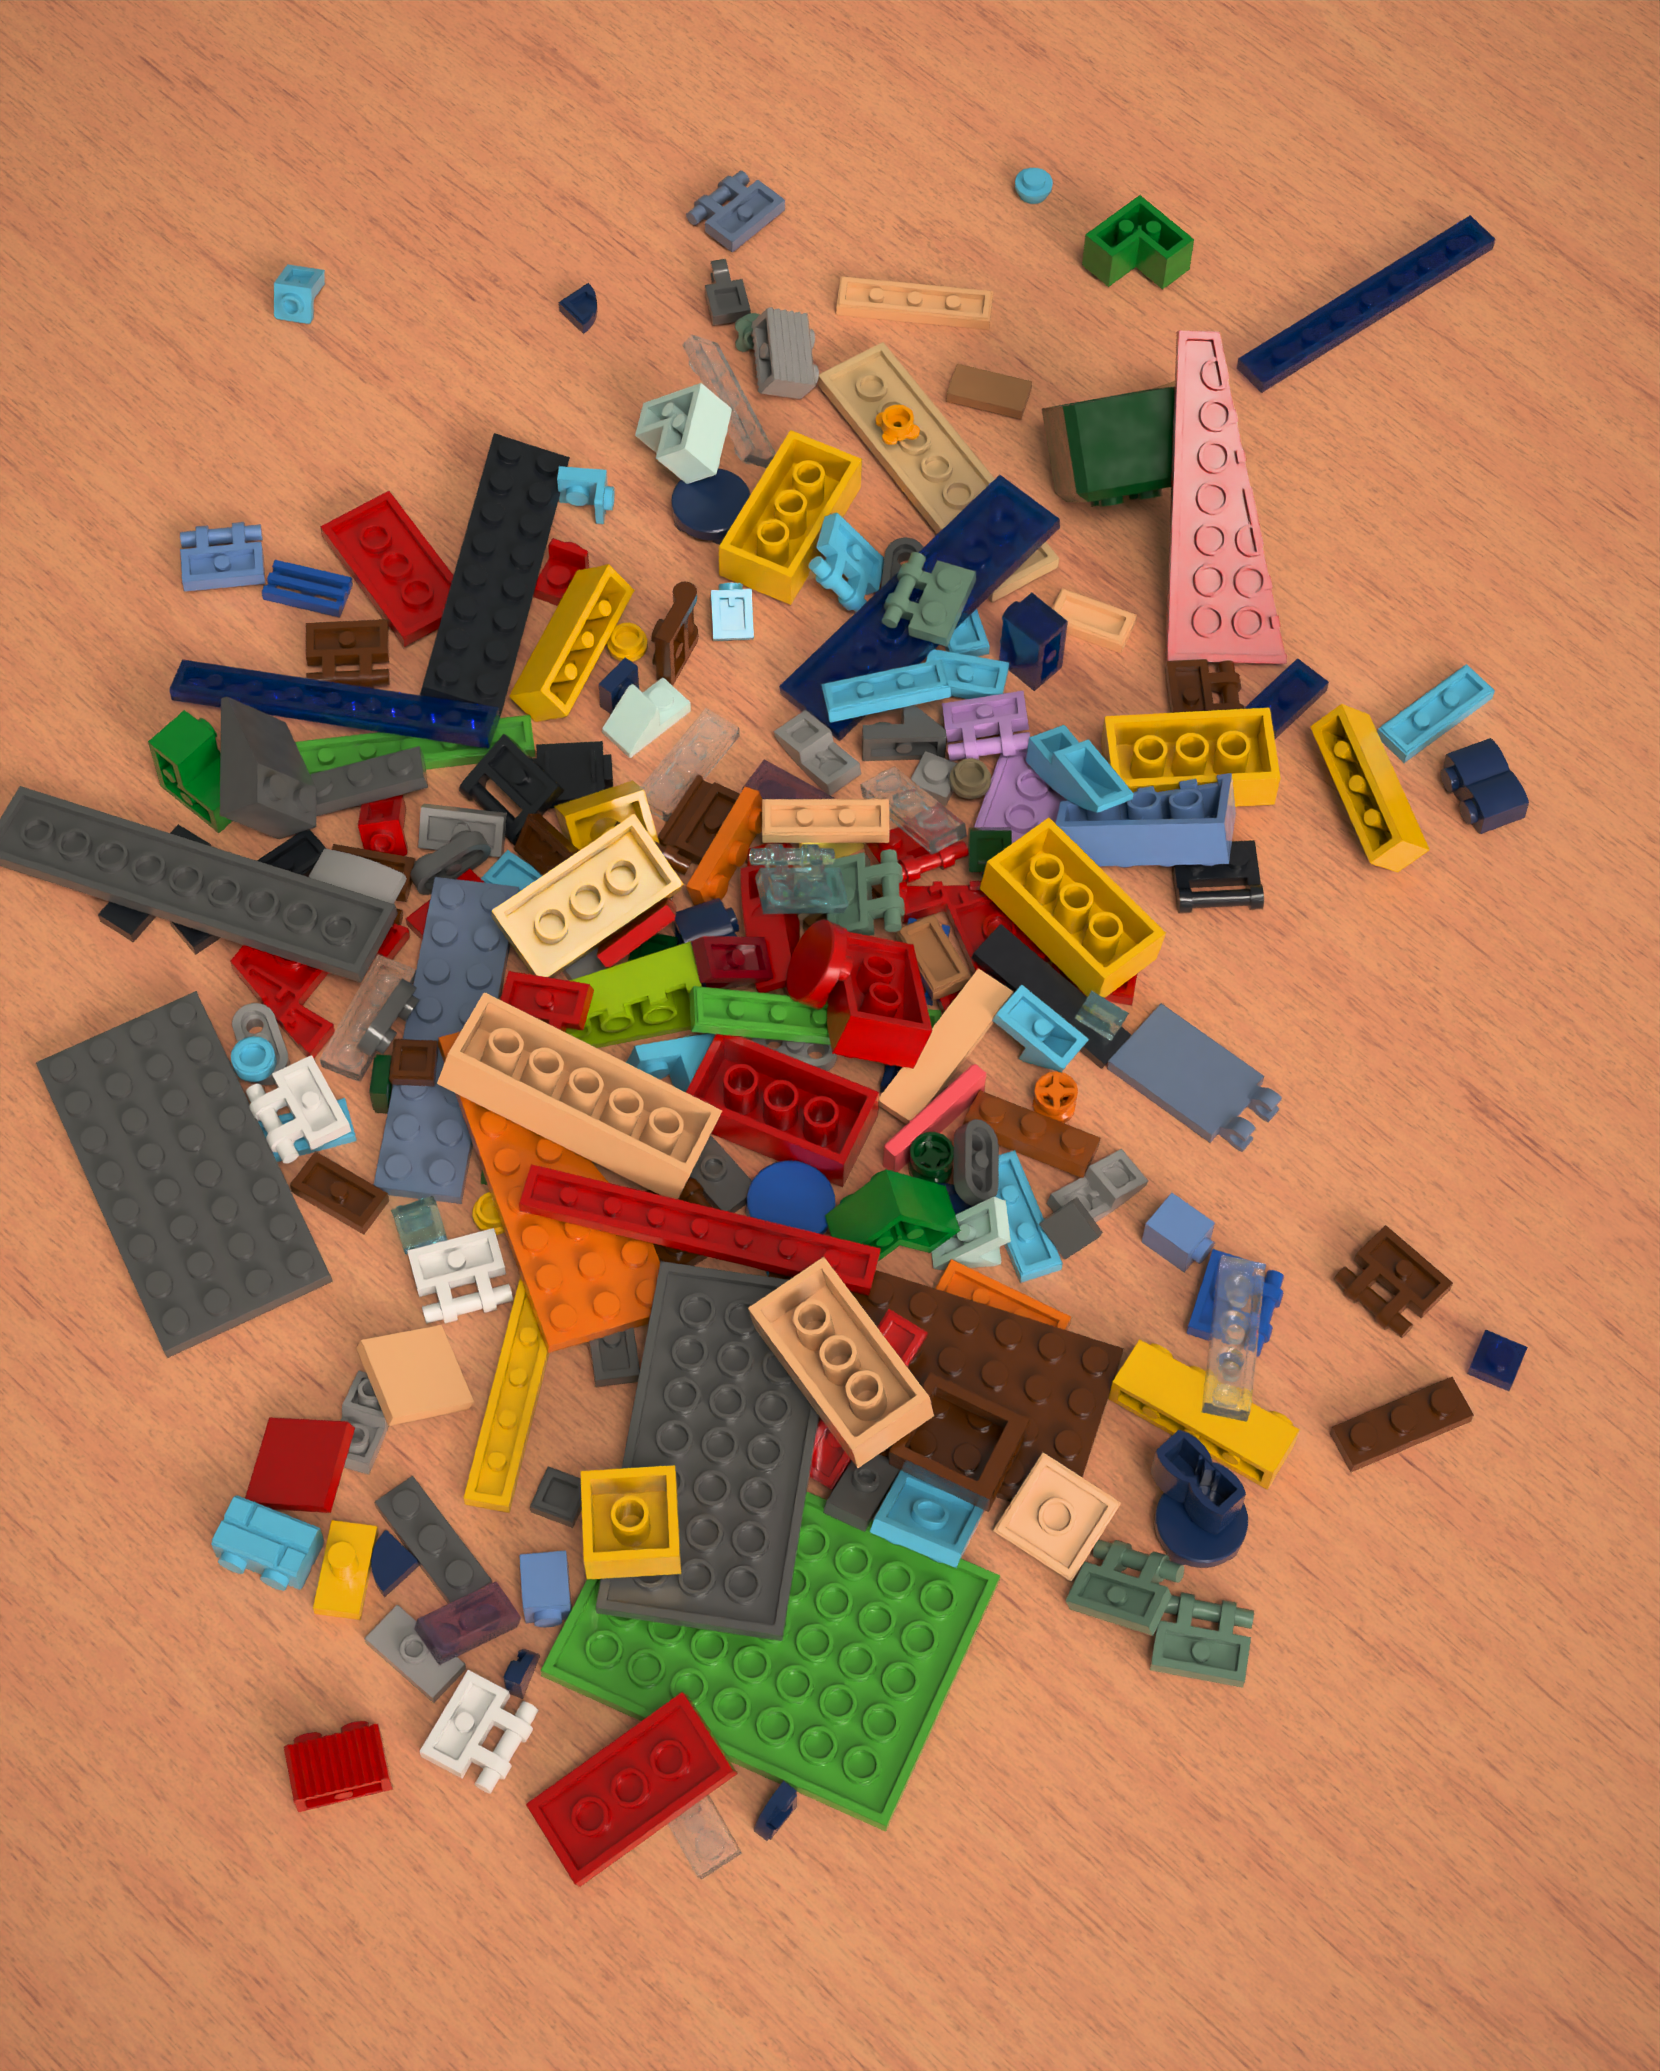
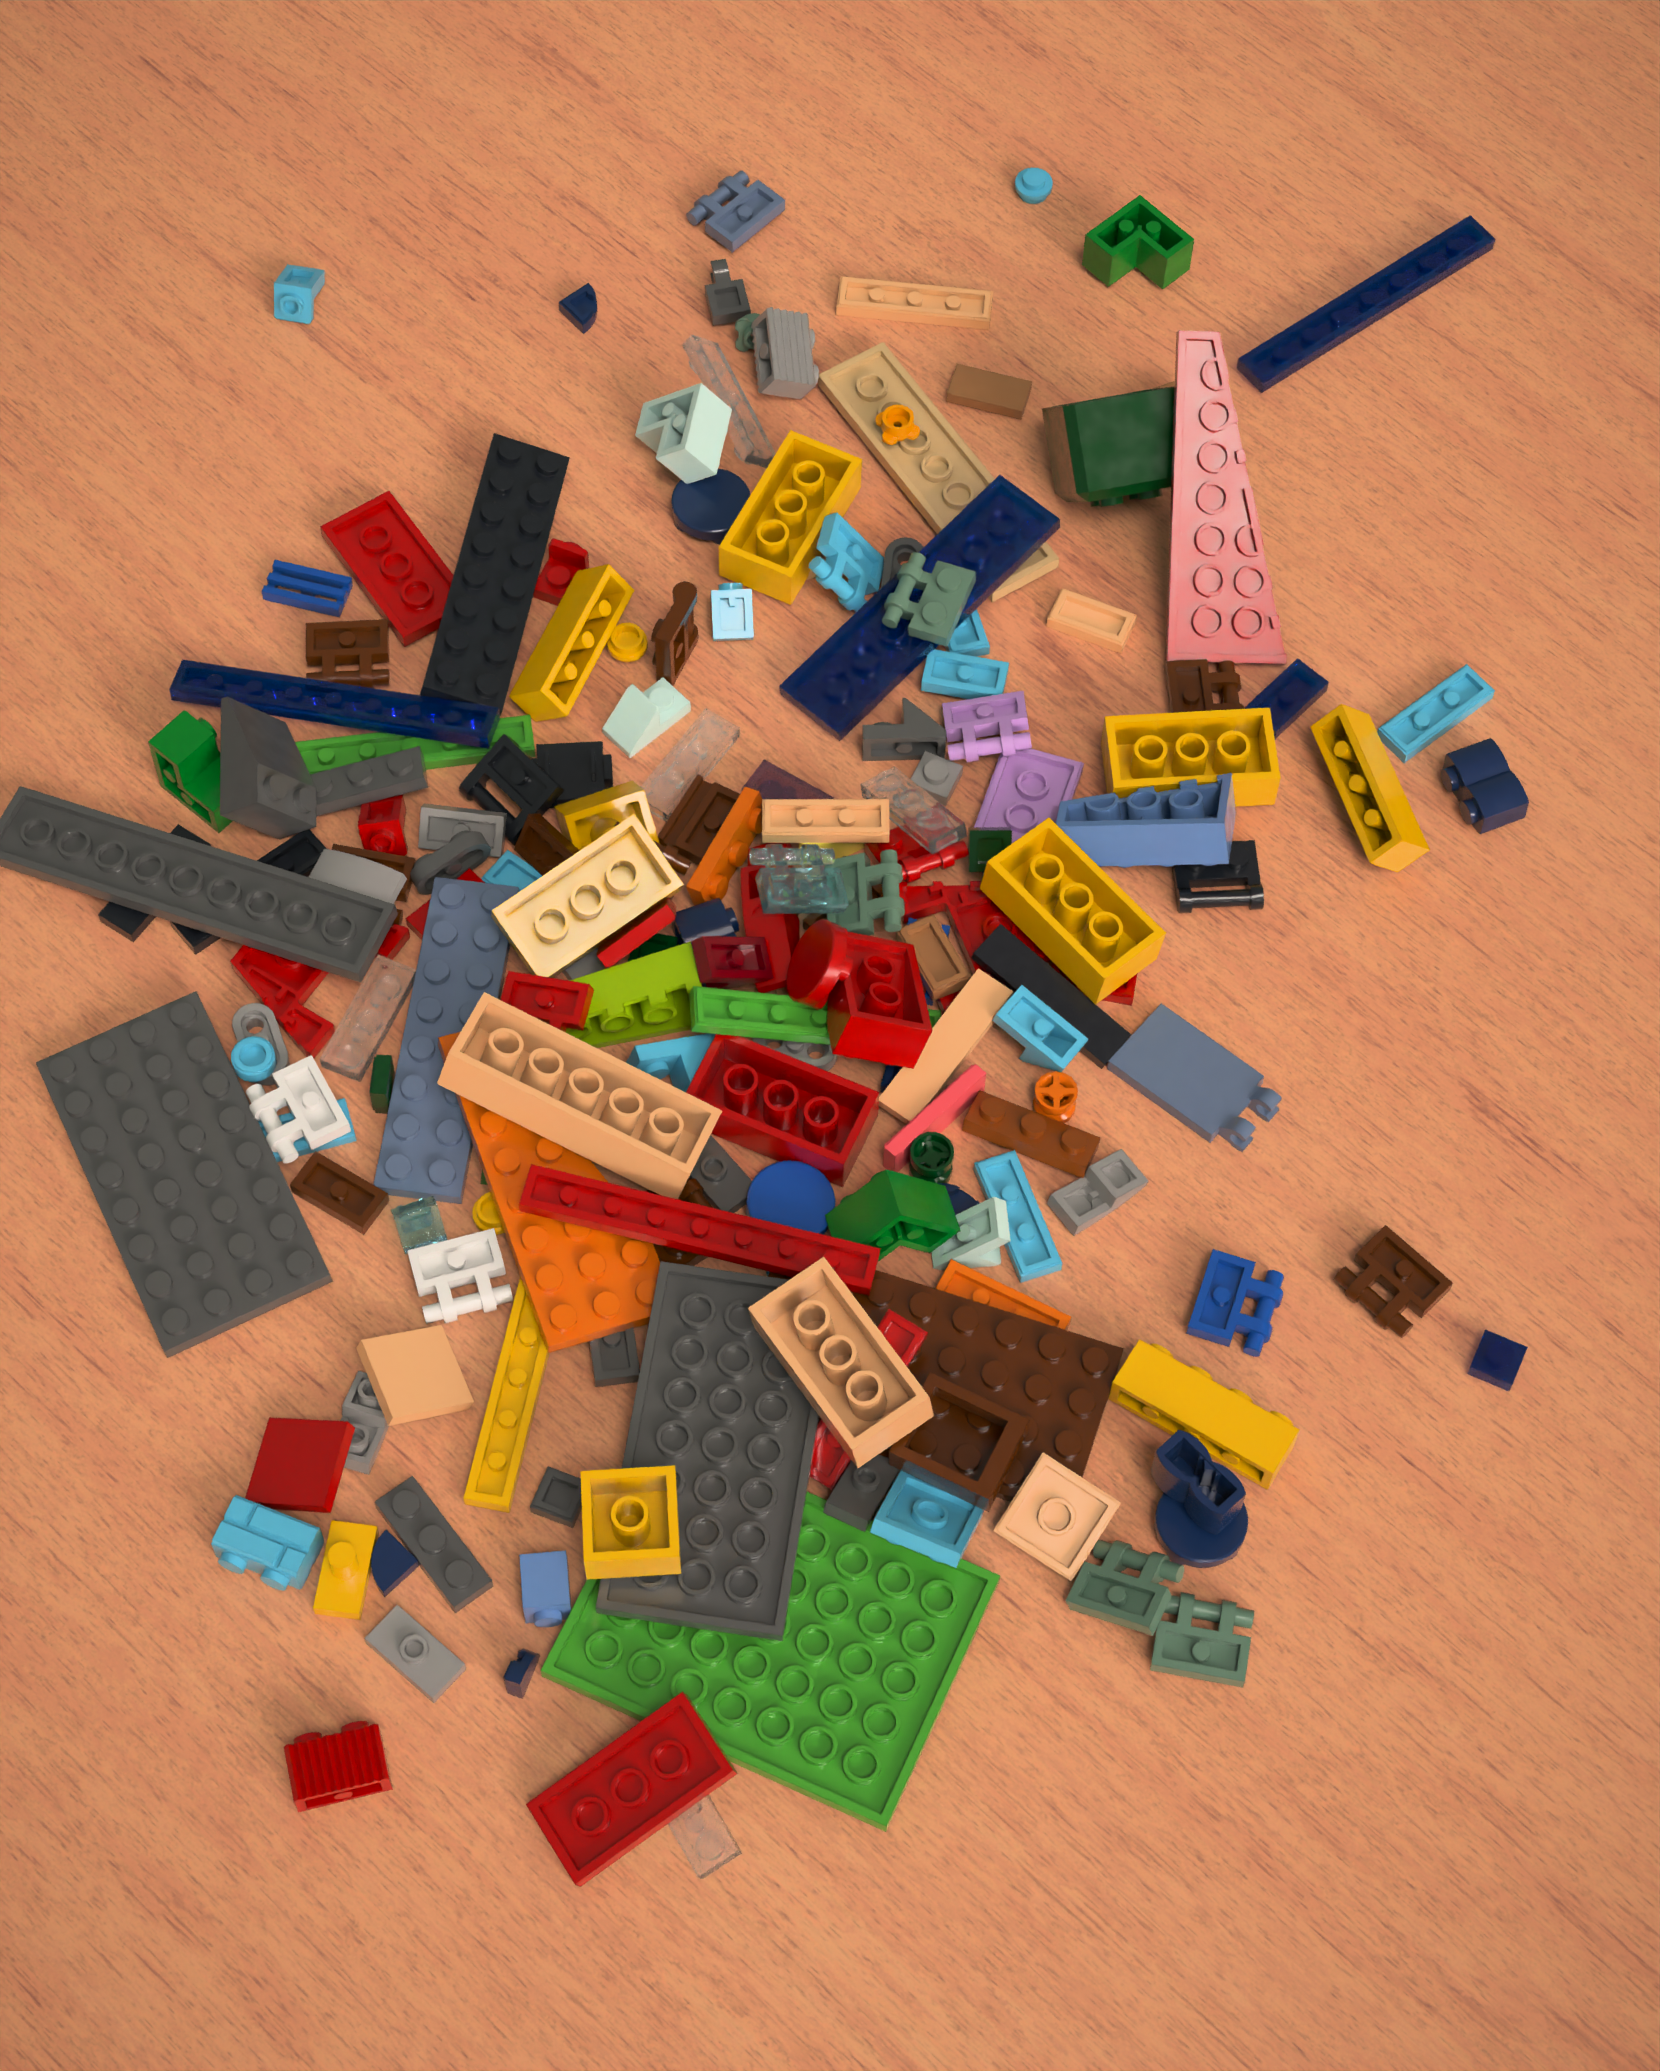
medium blue plate [180,522,265,592] -> none
dark grey plate [356,978,419,1057] -> none
reddish brown tile [390,1039,439,1087] -> none
plate [414,1581,521,1665] -> none
white plate [419,1670,539,1794] -> none
medium azure bracket [557,466,615,524] -> none
dark blue plate [599,658,639,714] -> none
dark blue tile [754,1781,797,1841] -> none
light grey slope [774,710,861,796] -> none
medium azure tile [821,659,951,723] -> none
dark tan plate [949,758,991,799] -> none
dark grey plate [953,1119,999,1206] -> none
clear blue brick [999,592,1068,691] -> none
medium azure slope [1026,725,1134,813] -> none
dark grey tile [1039,1197,1103,1259] -> none
clear light blue tile [1075,991,1129,1041] -> none
medium blue brick [1142,1193,1215,1273] -> none
clear plate [1201,1255,1266,1422] -> none
reddish brown plate [1330,1376,1474,1472] -> none

